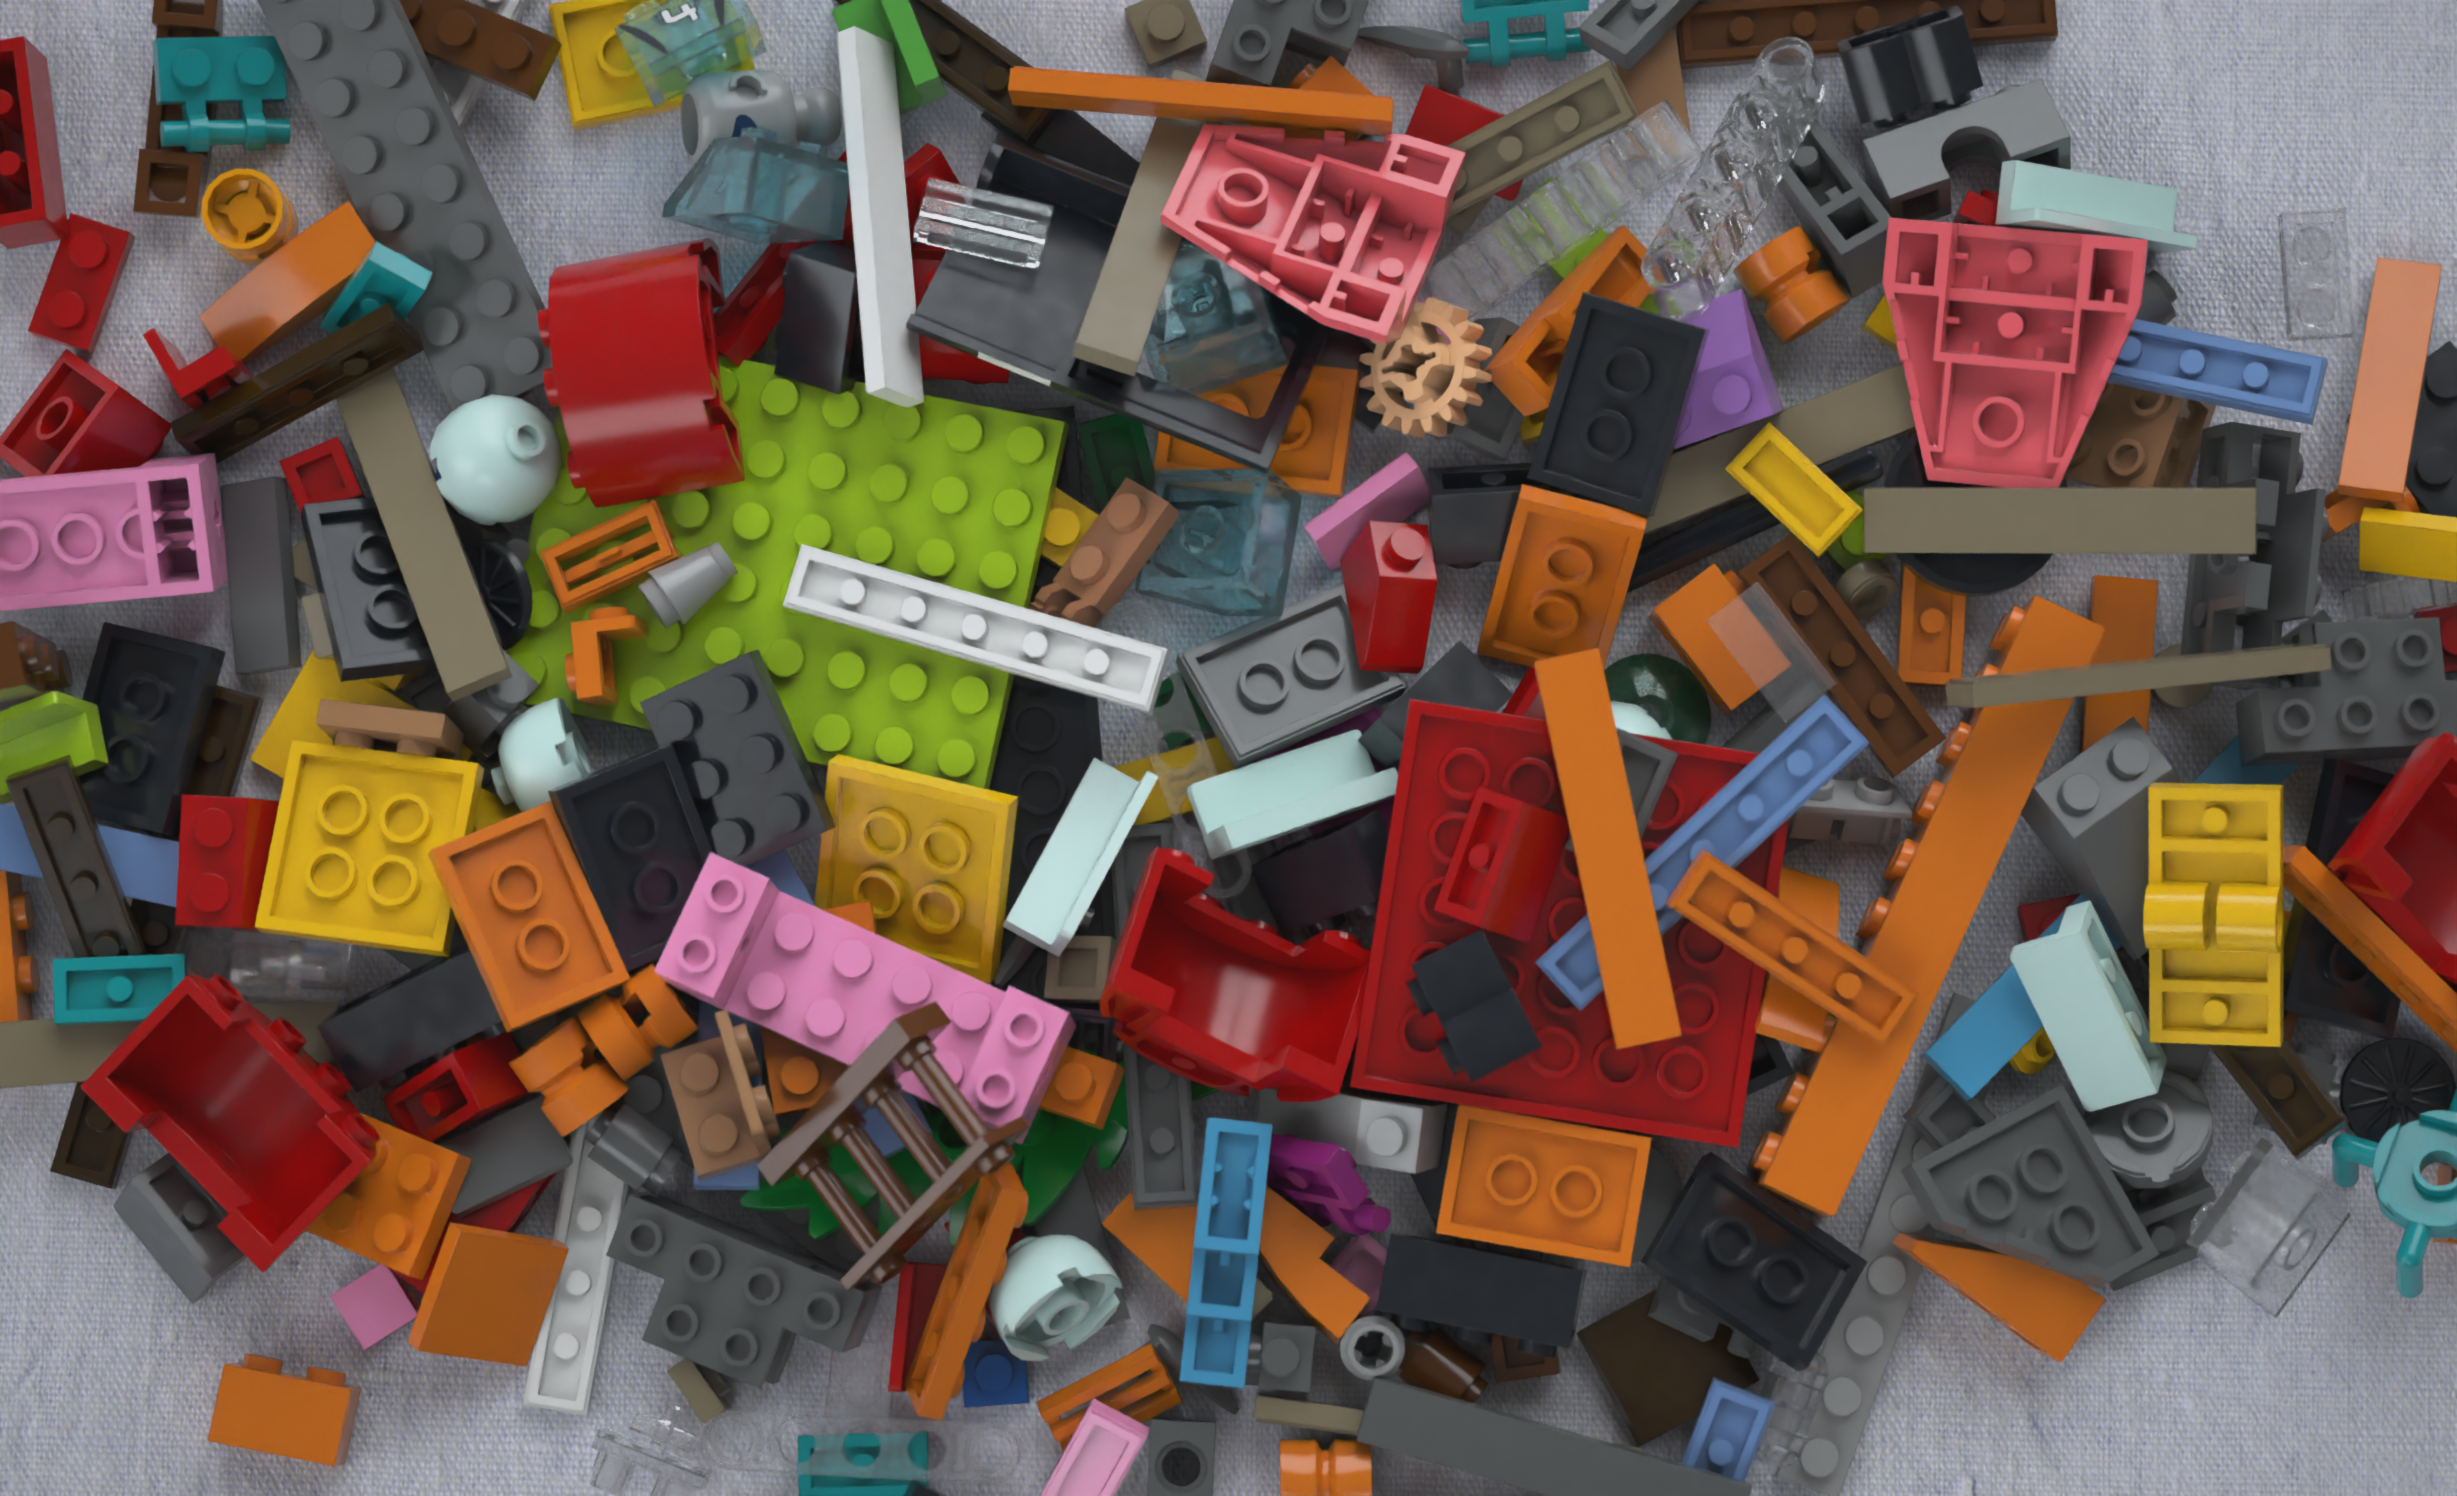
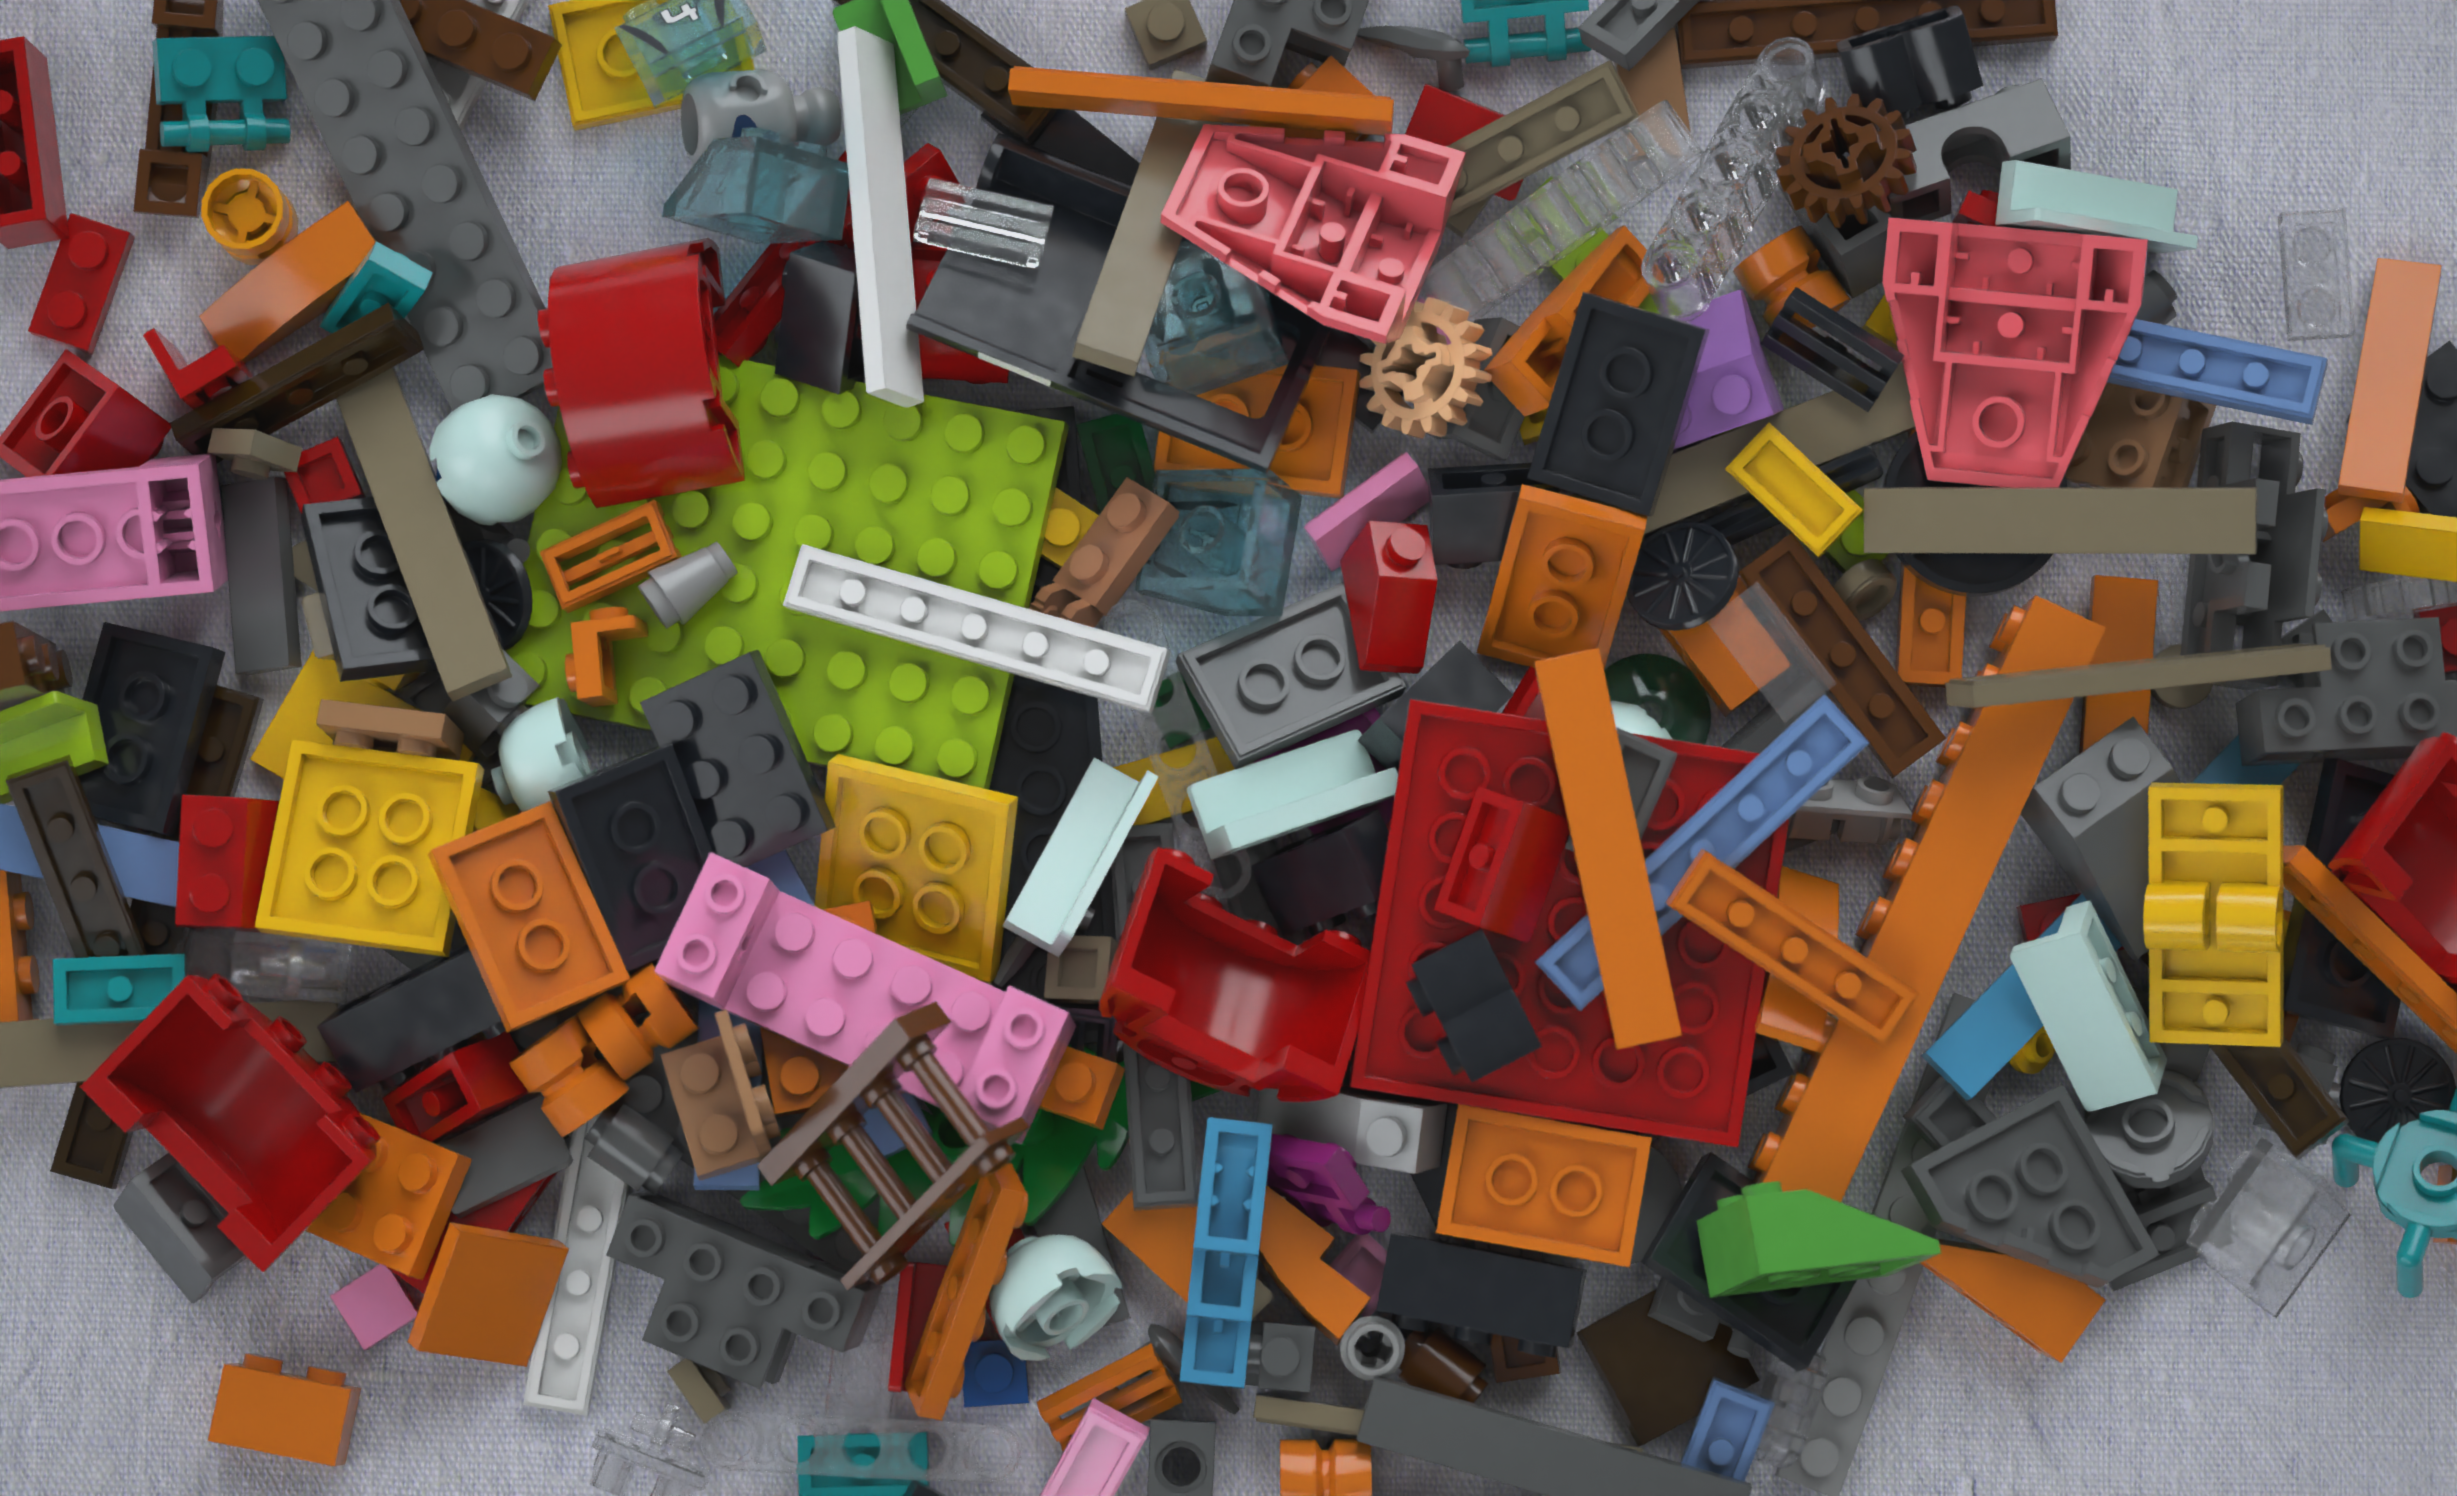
none -> dark tan plate [207,428,302,480]
none -> black wheel [1626,521,1739,631]
none -> bright green slope [1696,1182,1941,1298]
none -> black tile [1760,287,1905,412]
none -> reddish brown gear [1776,94,1917,228]

